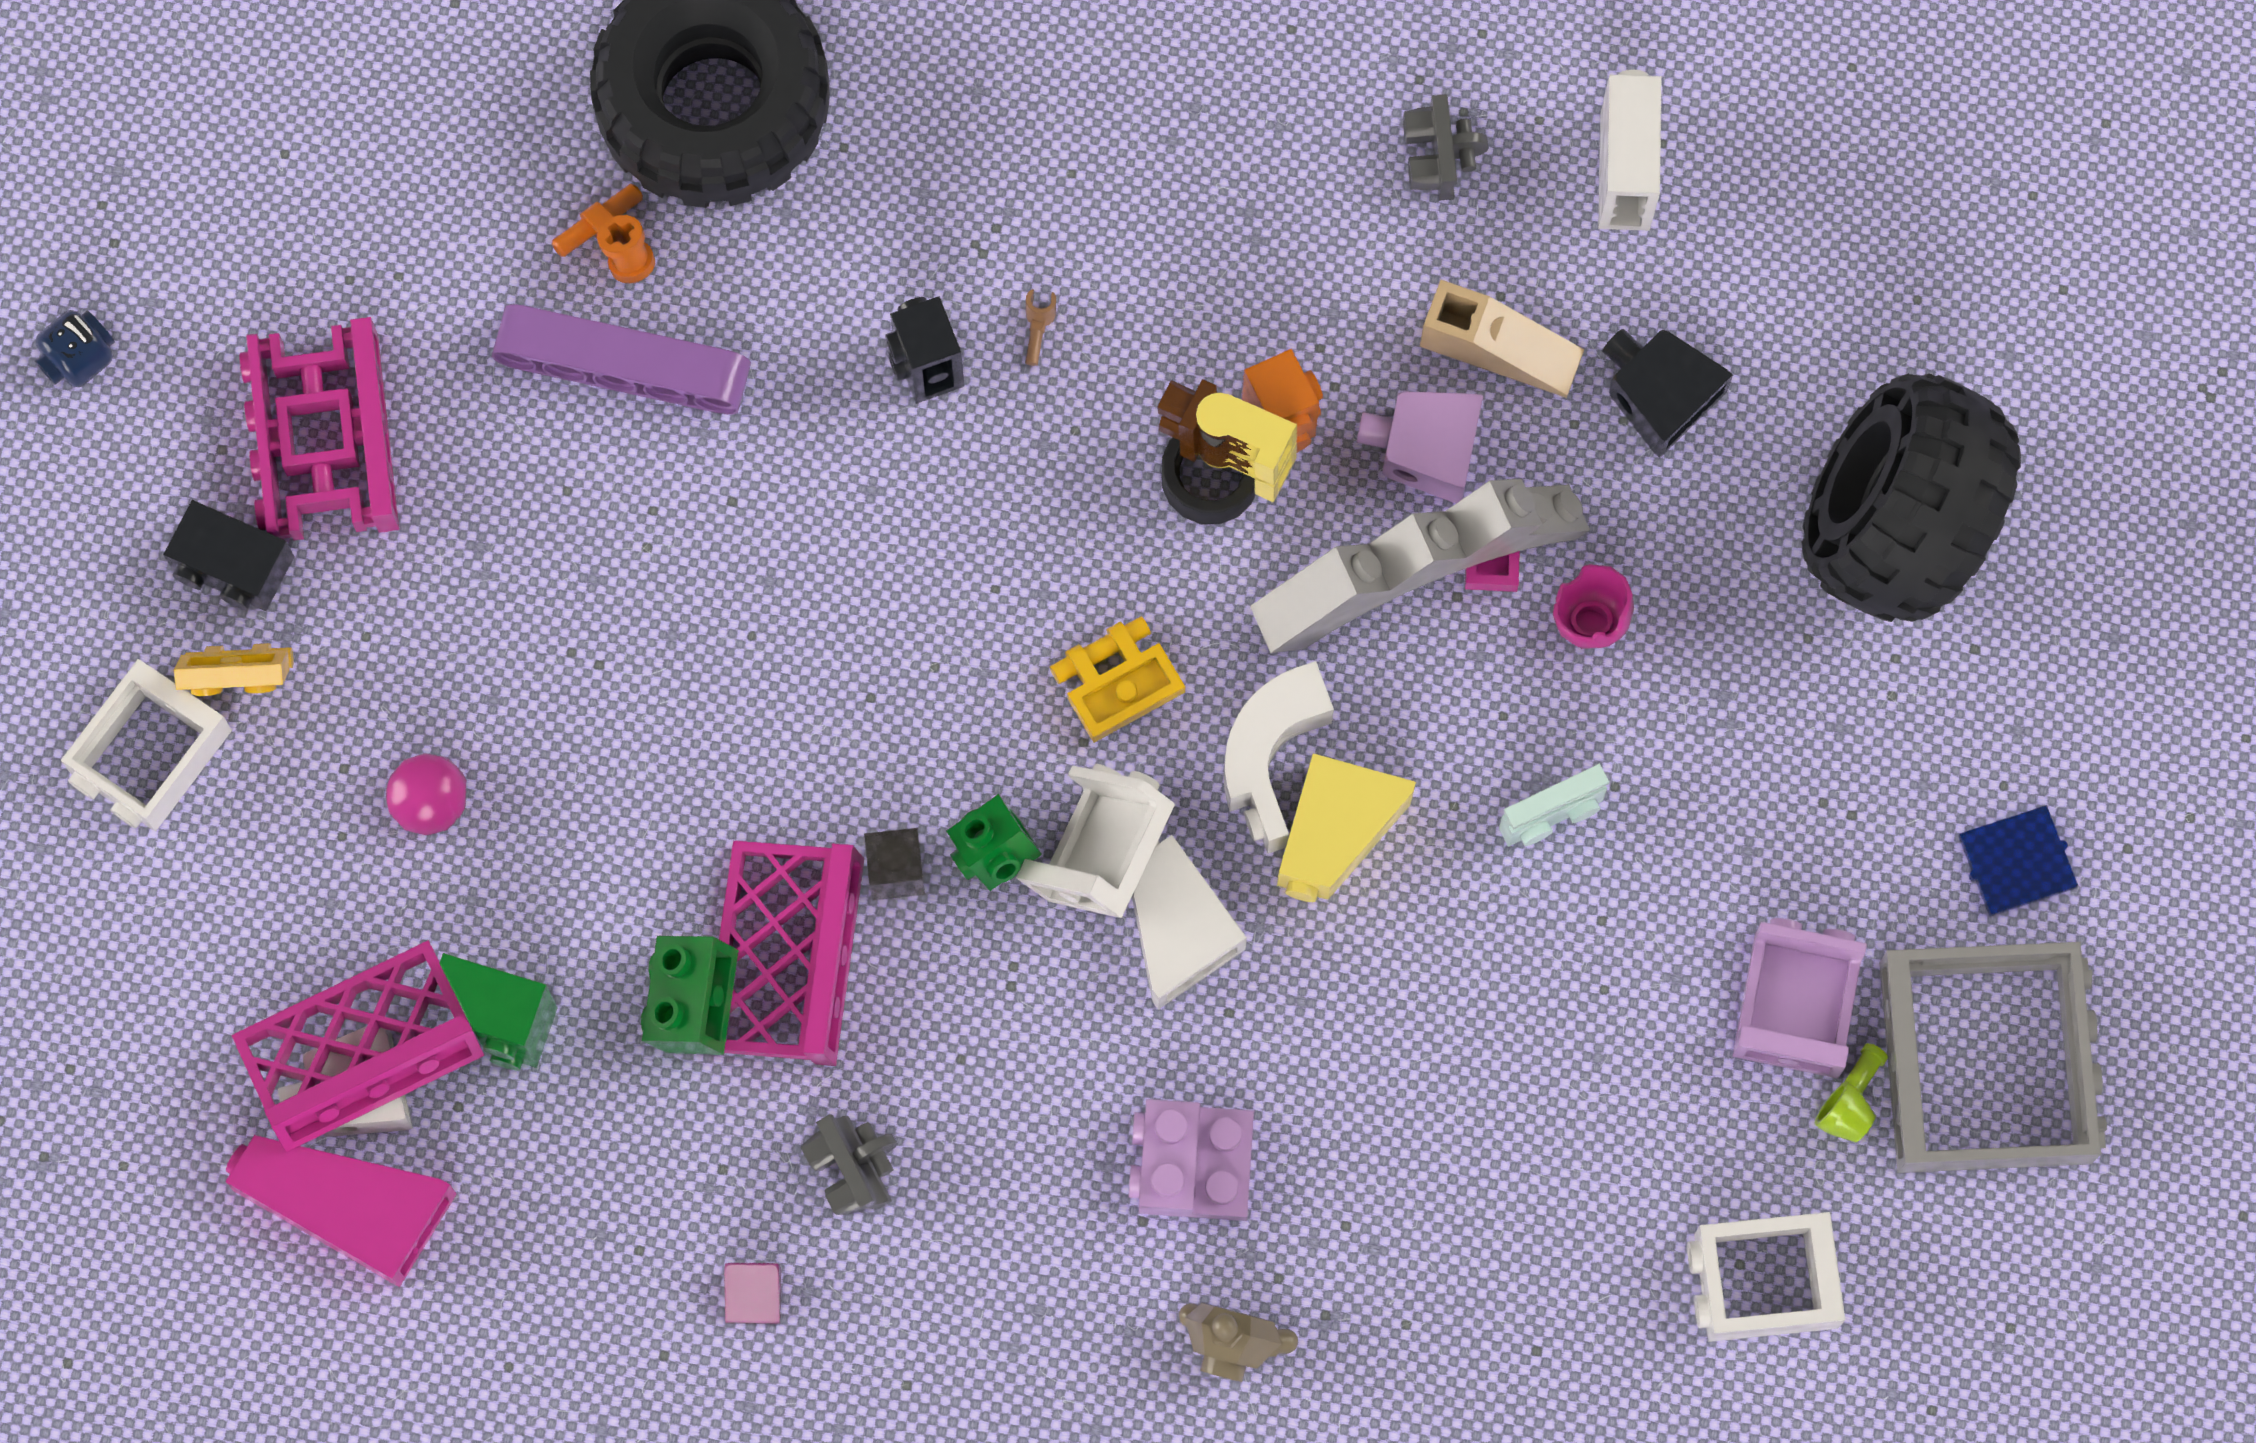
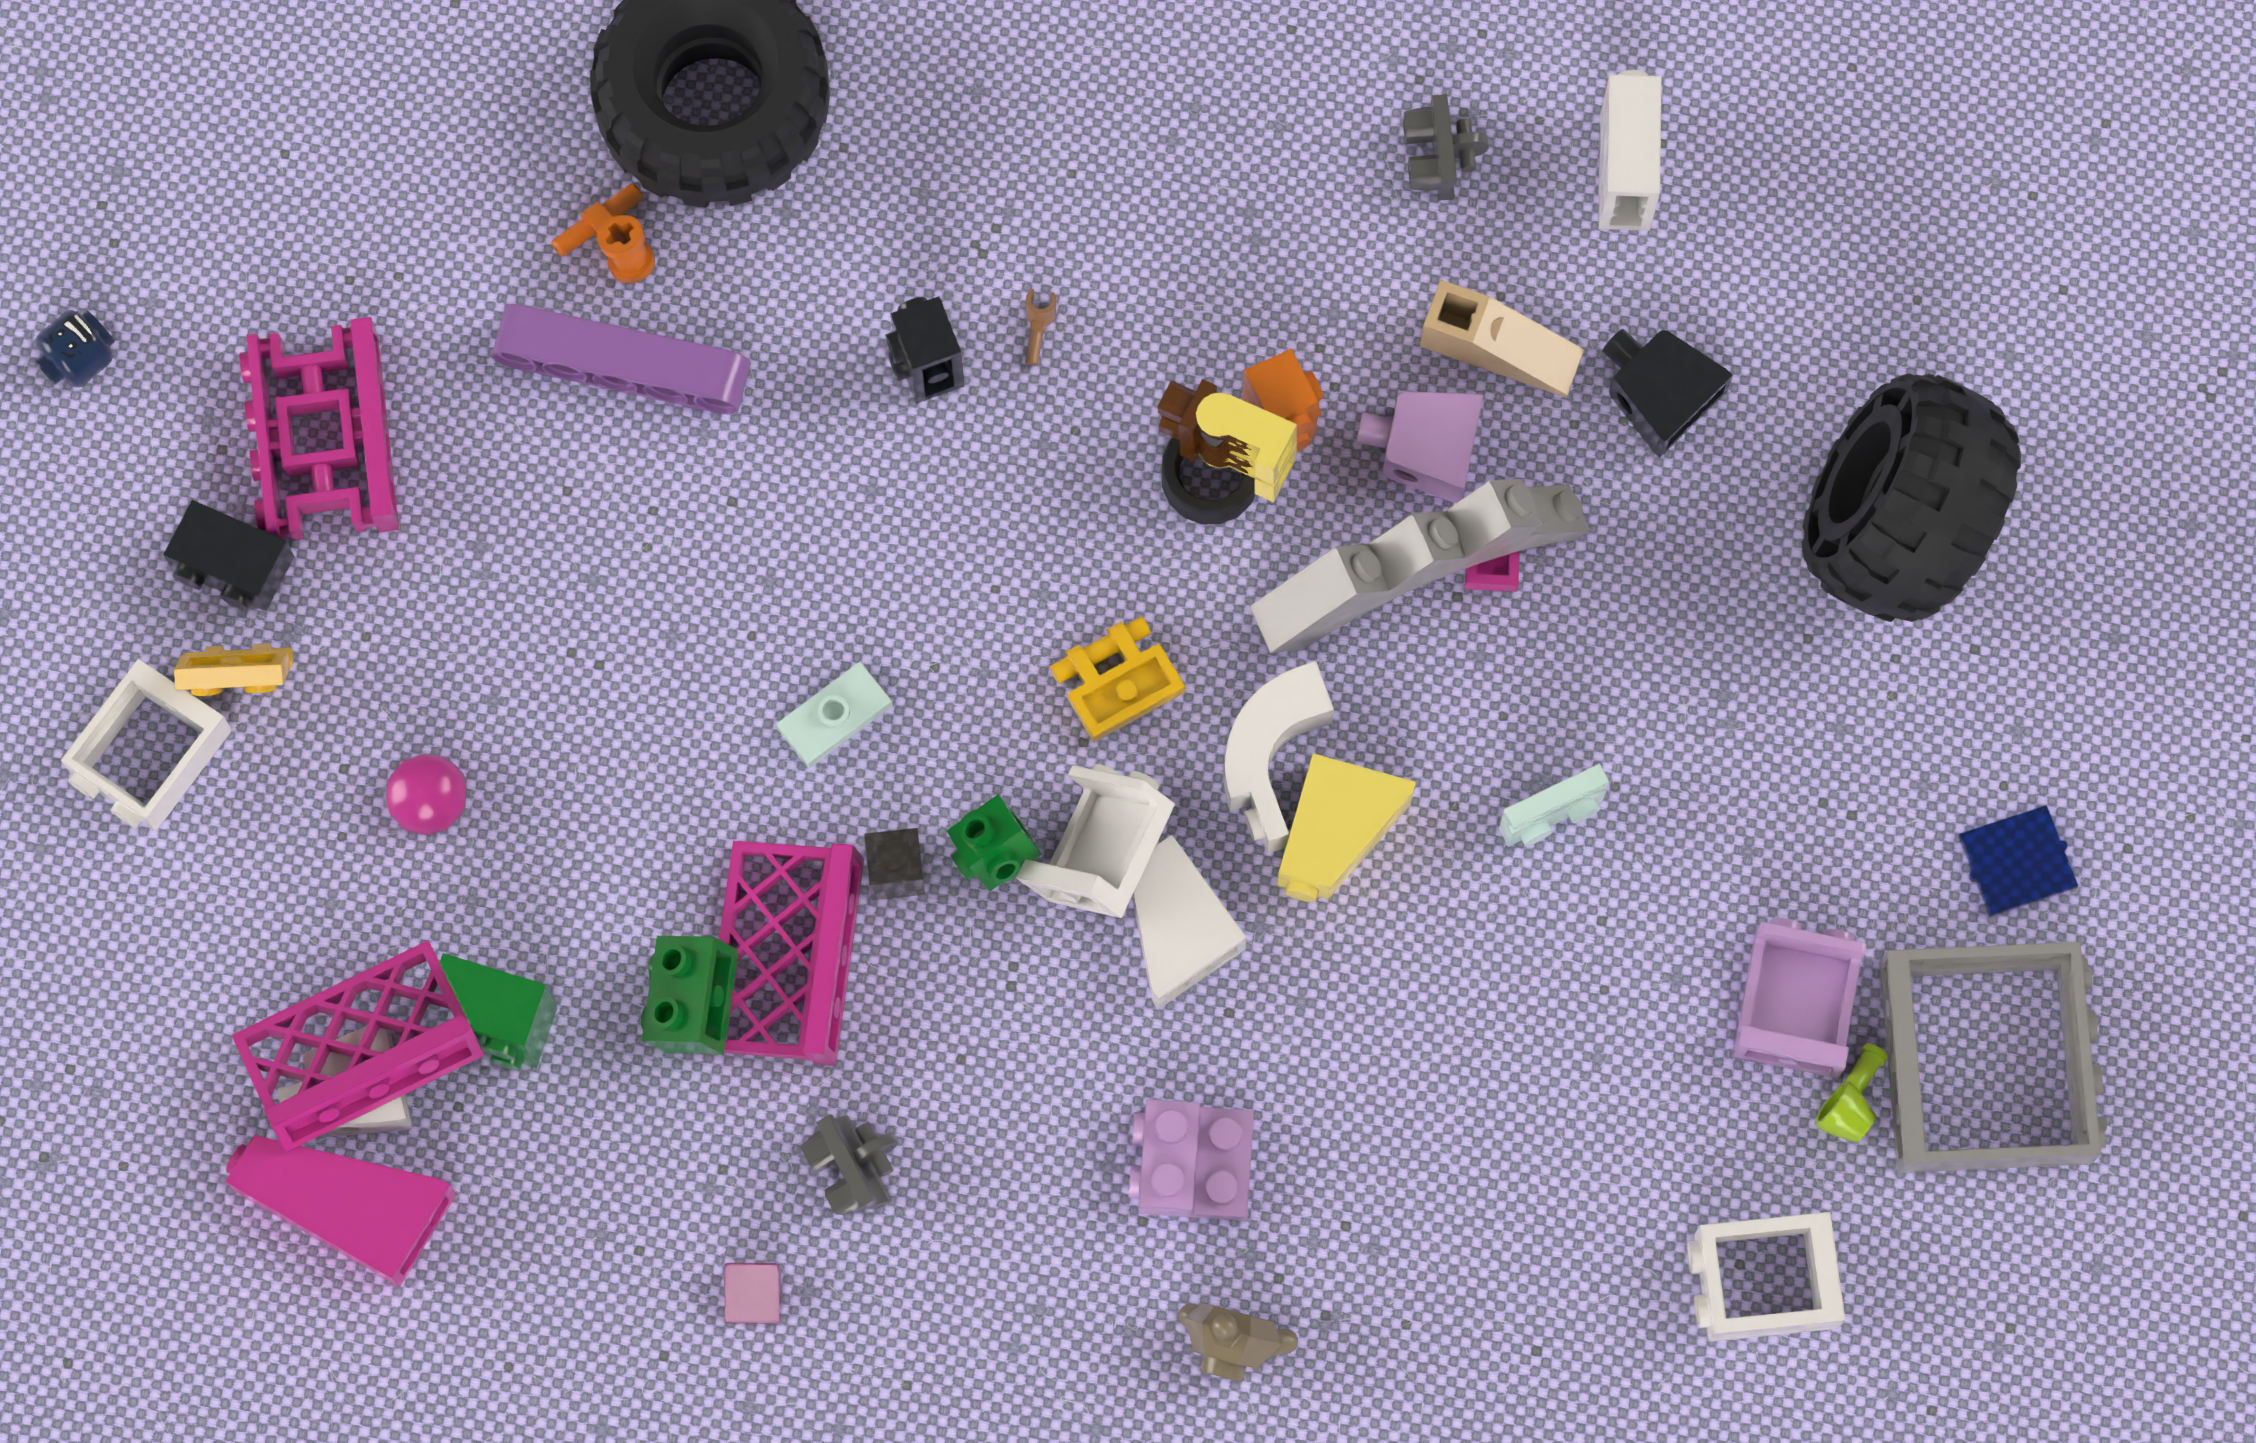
dark pink hair [1553,564,1634,649] -> none
none -> light aqua plate [776,662,893,769]

